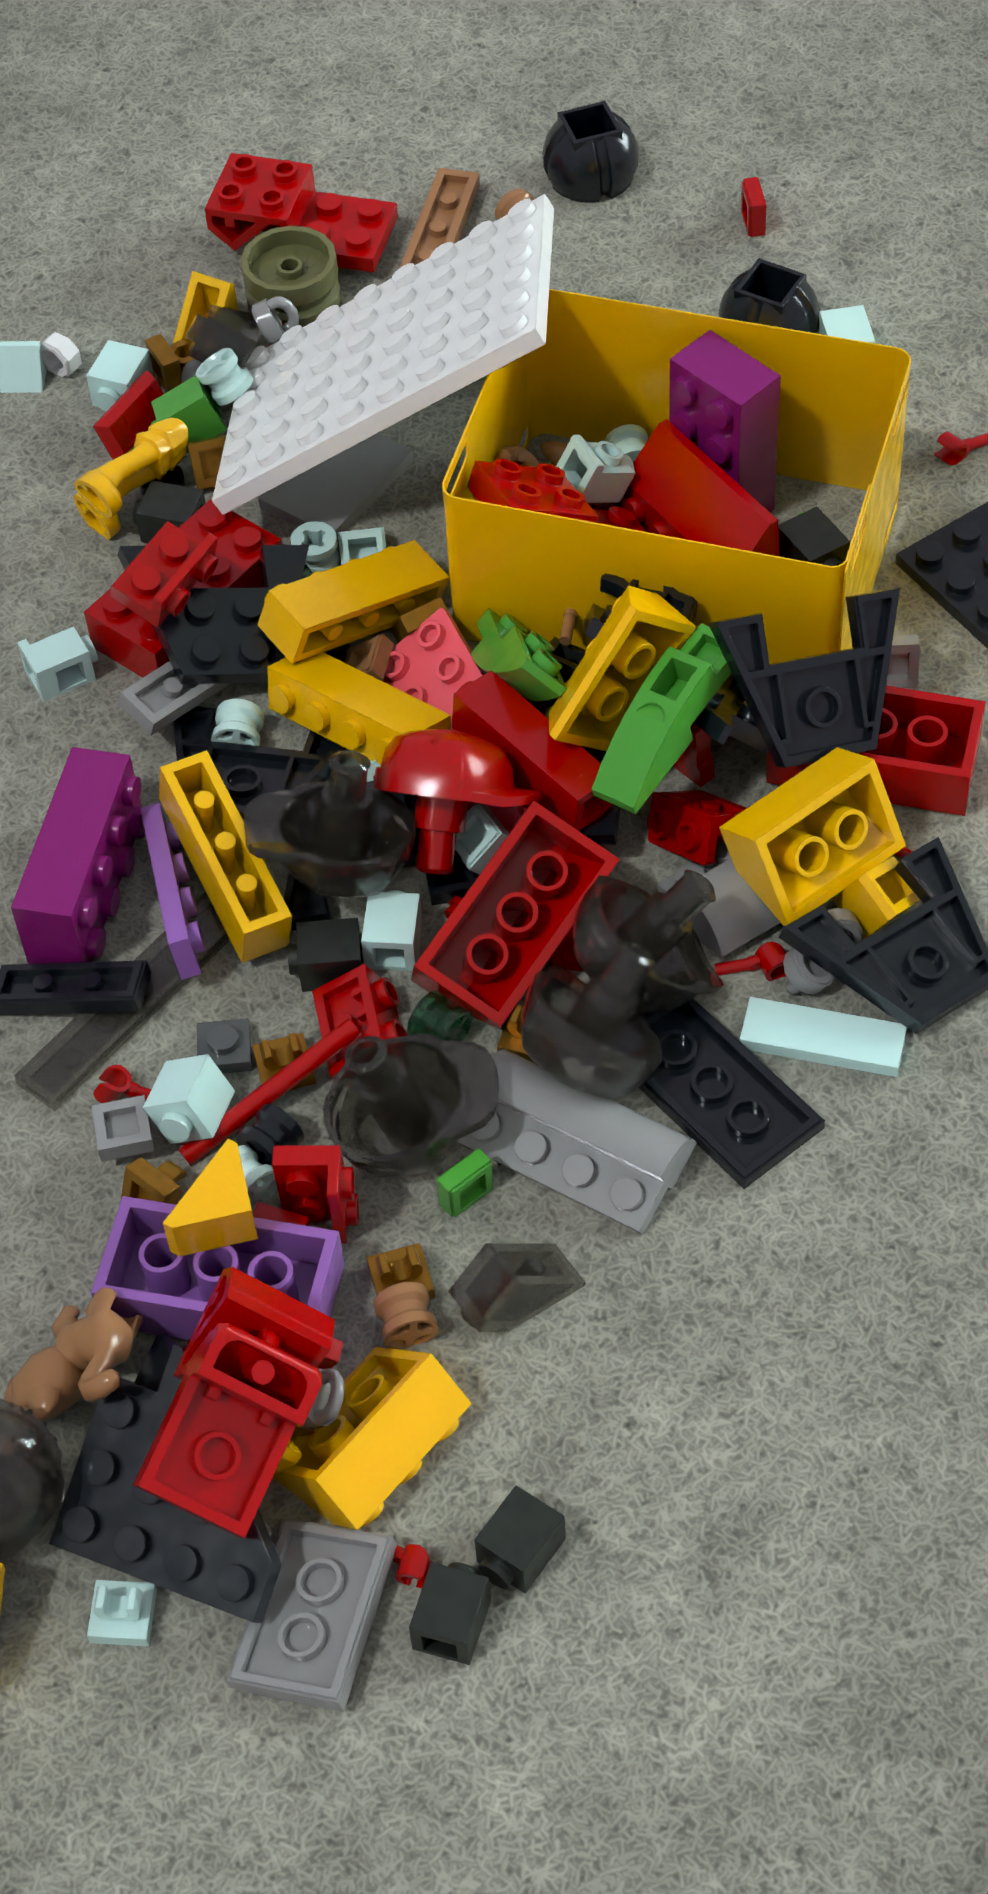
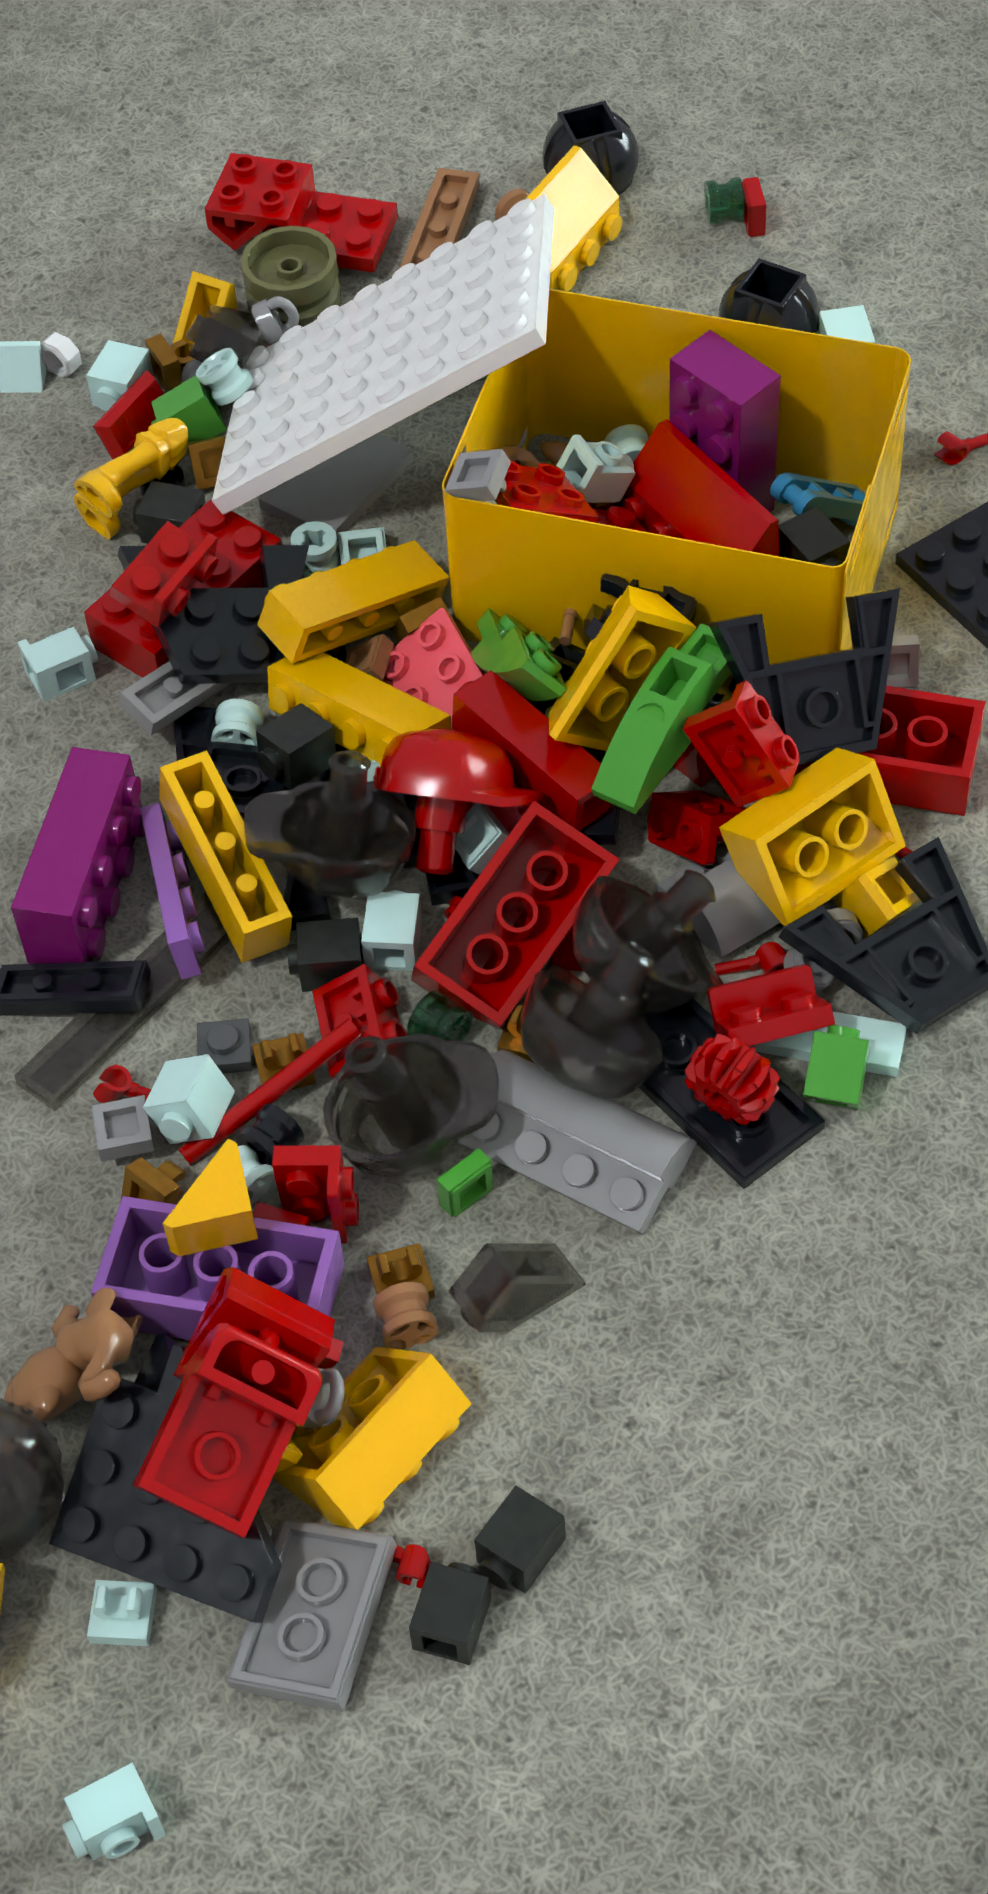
none -> light aqua brick [62,1762,166,1860]
none -> pearl dark grey brick [256,703,337,792]
none -> light grey tile [444,449,511,505]
none -> slope [526,145,622,292]
none -> red bracket [683,680,800,808]
none -> red gear [685,1034,780,1125]
none -> clear green wheel [704,177,745,224]
none -> red bracket [707,964,835,1047]
none -> dark azure plate [770,472,866,526]
none -> bright green brick [803,1025,870,1110]

